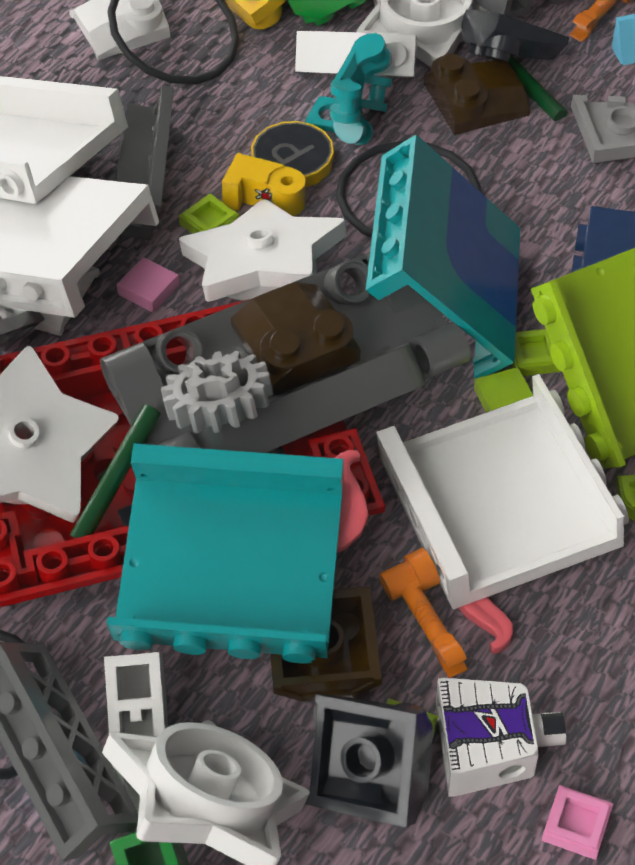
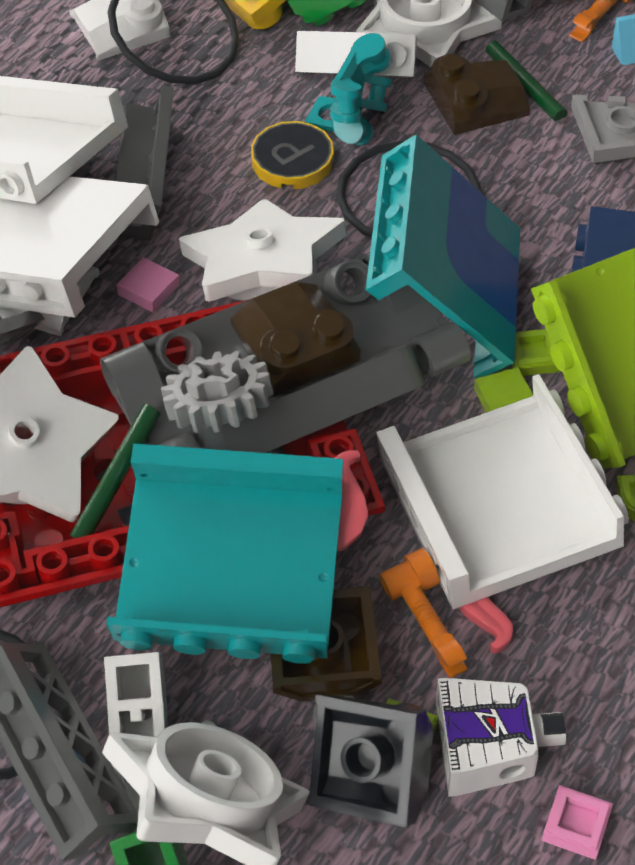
lime tile [179,193,240,234] -> none
yellow leg [222,153,306,216] -> none
black slope [461,9,570,62] -> none

